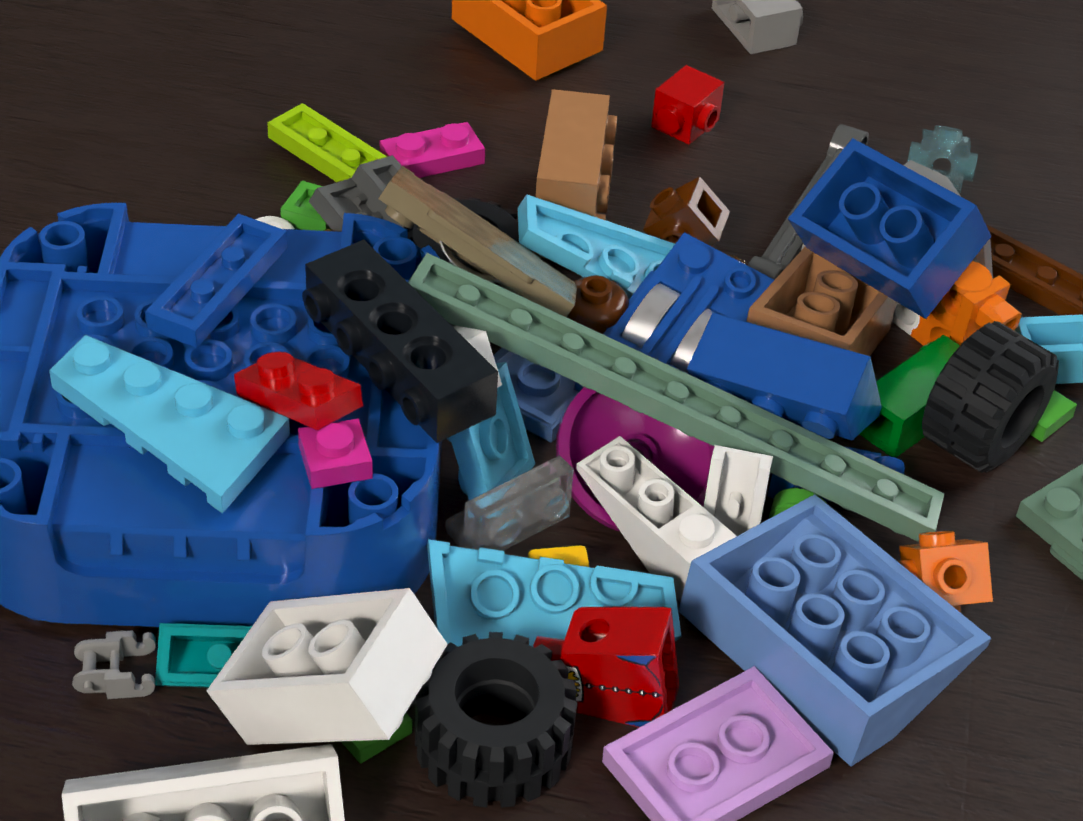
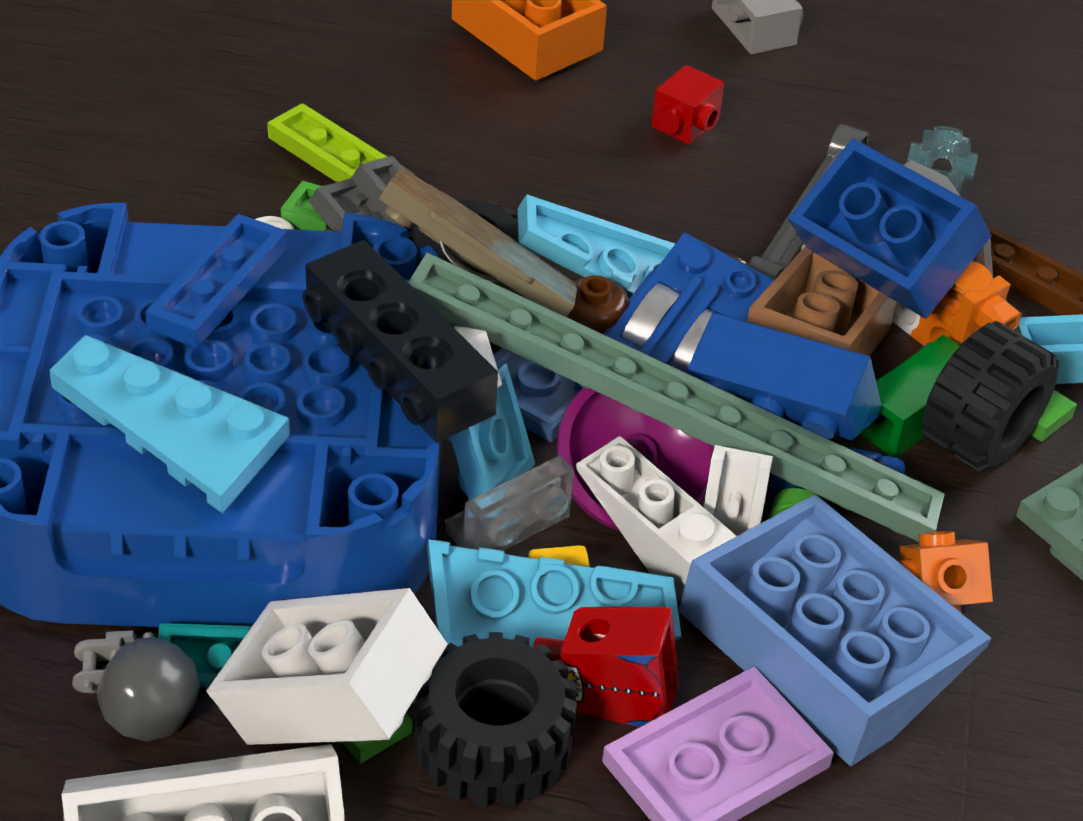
red plate [234,351,363,430] -> none
dark pink plate [298,418,373,489] -> none
dark pink plate [380,122,485,178] -> none
medium nougat brick [532,89,618,259] -> none
reddish brown brick [643,176,730,247] -> none
none -> dark grey hair [97,637,200,742]

